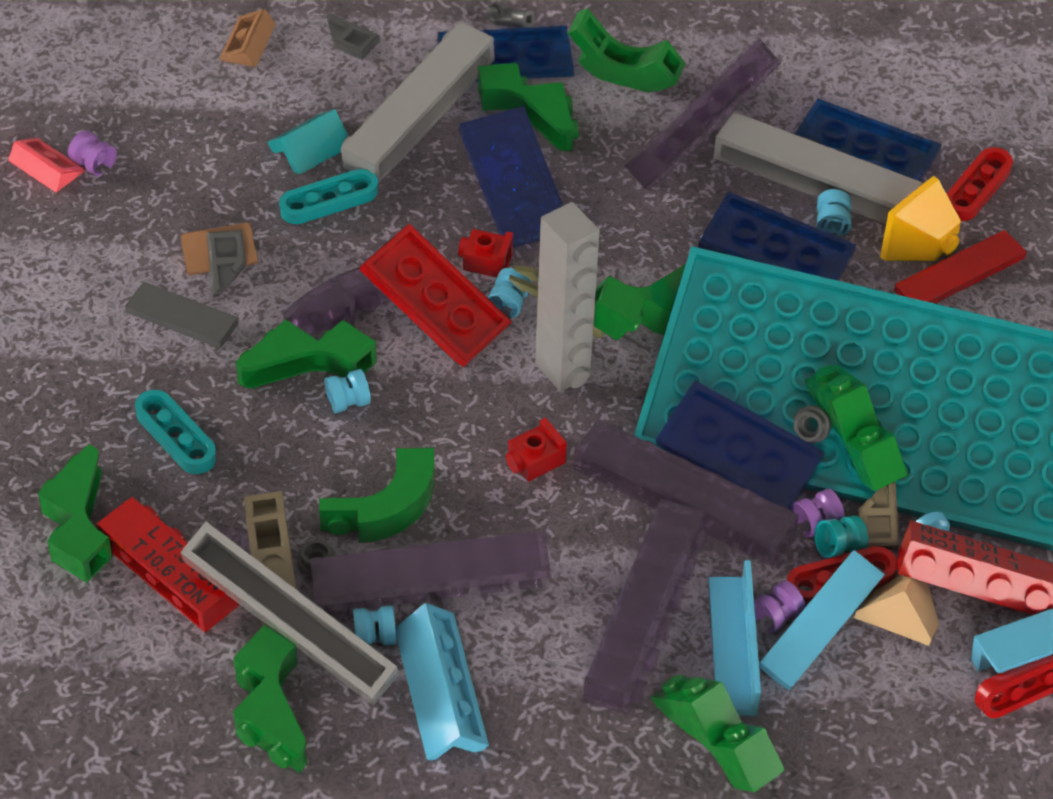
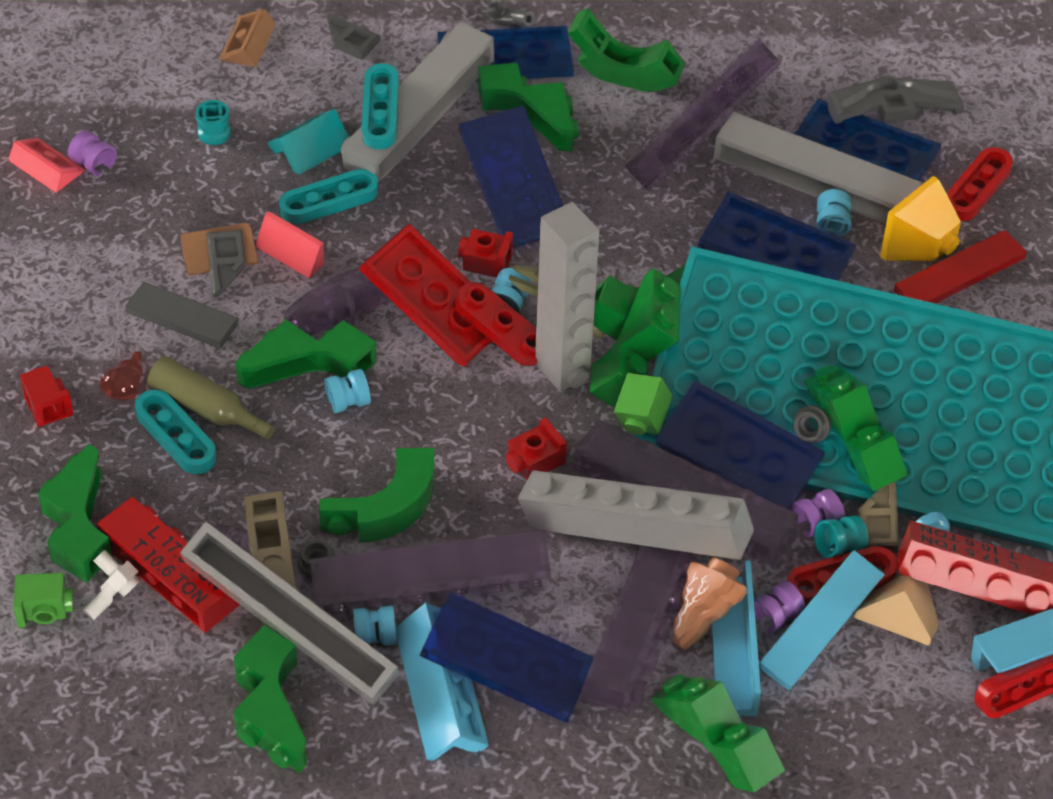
none -> bright green brick [13,573,75,628]
none -> red brick [19,365,74,427]
none -> white piece [83,550,141,620]
none -> clear red piece [100,351,143,401]
none -> olive piece [147,356,275,440]
none -> teal wheel [195,100,231,145]
none -> coral slope [256,211,325,278]
none -> teal plate [361,63,399,150]
none -> clear blue tile [419,592,595,723]
none -> red plate [455,282,538,366]
none -> light grey brick [518,470,754,560]
none -> green arch [590,268,681,407]
none -> bright green brick [614,373,673,435]
none -> nougat rock [672,556,747,650]
none -> dark grey plate [828,76,964,125]

